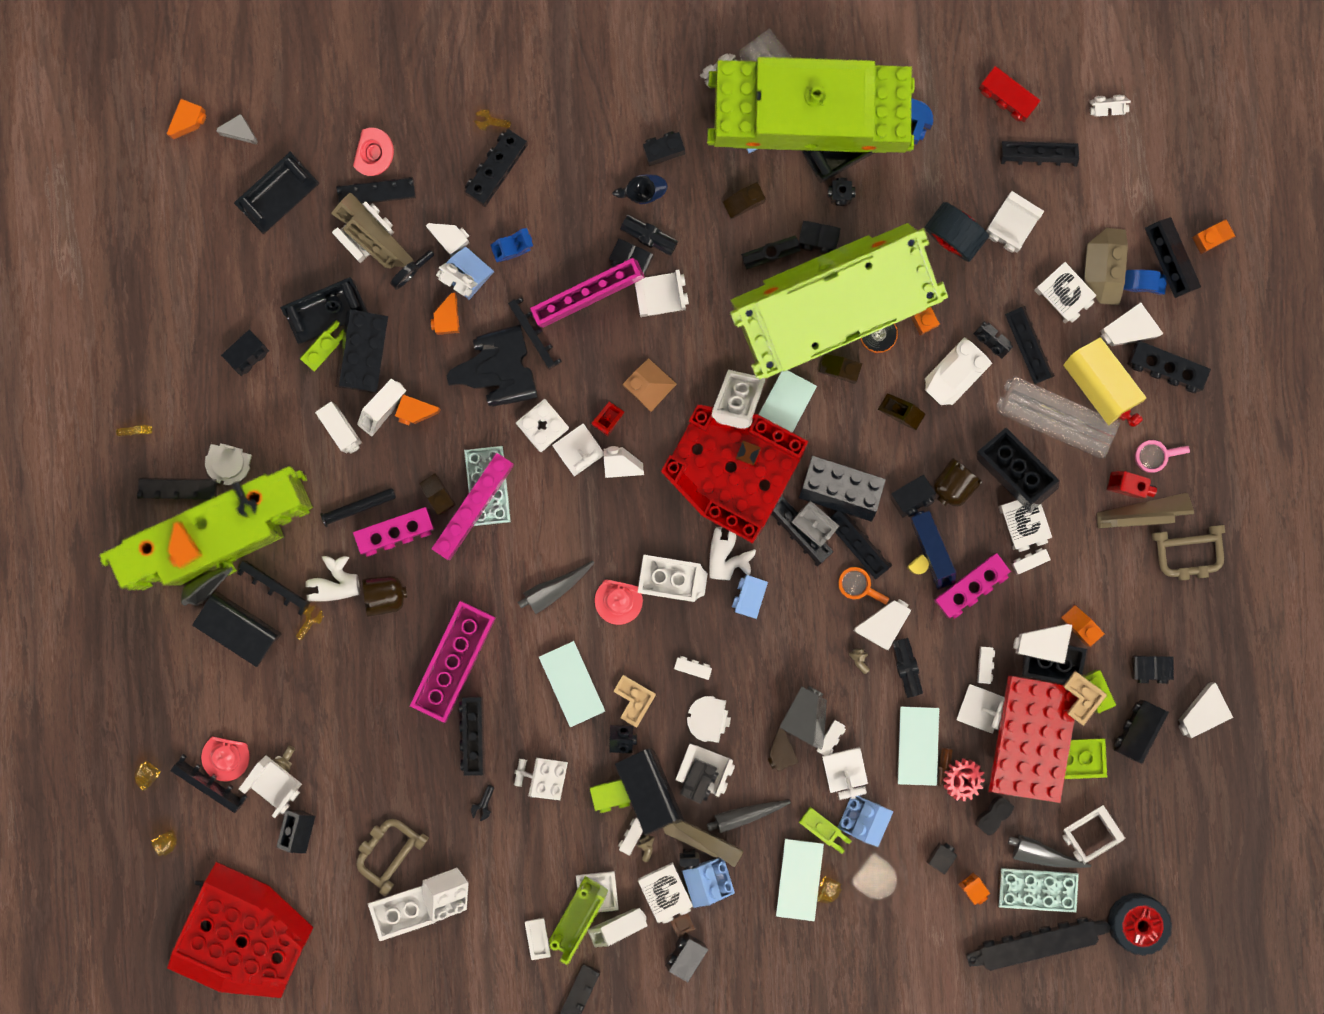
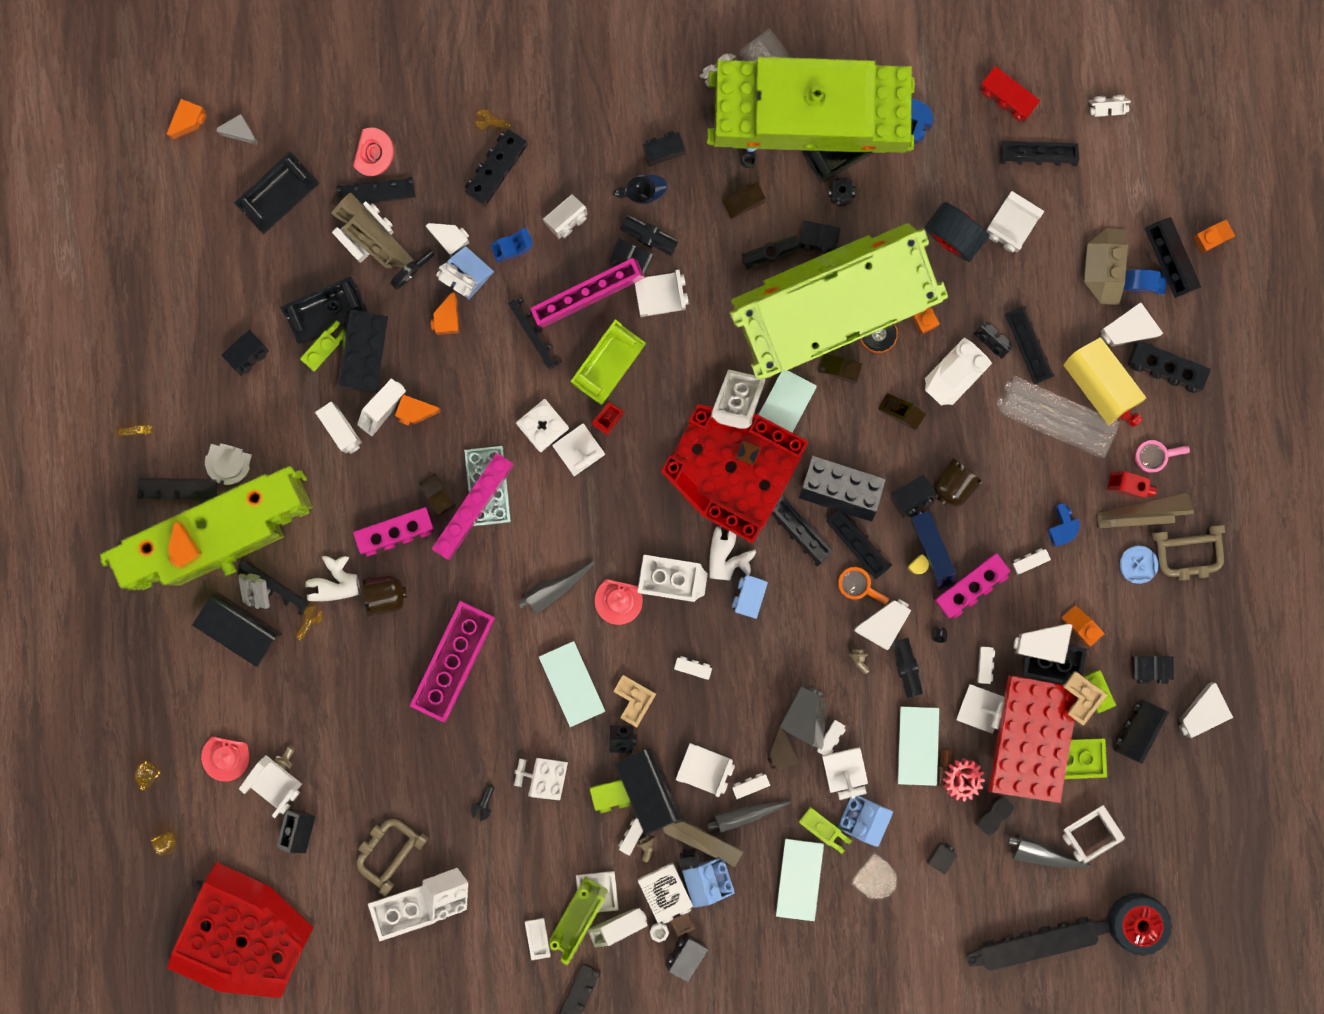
black hinge [171,754,248,813] -> none
dark grey piece [181,567,233,606] -> none
black bar [232,481,258,518] -> none
black axle [320,488,396,527] -> none
black rock [447,324,538,407] -> none
black brick [459,696,485,776] -> none
white slope [604,446,644,478] -> none
medium nougat slope [623,359,677,412] -> none
black brick [680,758,719,804] -> none
white piece [687,696,731,743] -> none
light grey hinge [792,501,839,547] -> none
clear yellow piece [817,877,842,904] -> none
orange slope [958,873,990,905] -> none
black brick [977,428,1060,513] -> none
white panel [998,500,1052,552] -> none
light aqua tile [998,868,1079,912] -> none
white panel [1034,262,1096,323] -> none
none -> light grey piece [238,573,270,609]
none -> white slope [543,194,588,239]
none -> lime piece [571,319,646,405]
none -> white tile [650,922,669,942]
none -> white piece [732,773,770,799]
none -> black hinge [740,152,757,168]
none -> black hinge [932,627,948,643]
none -> blue brick [1046,503,1080,547]
none -> light blue tile [1119,546,1159,584]

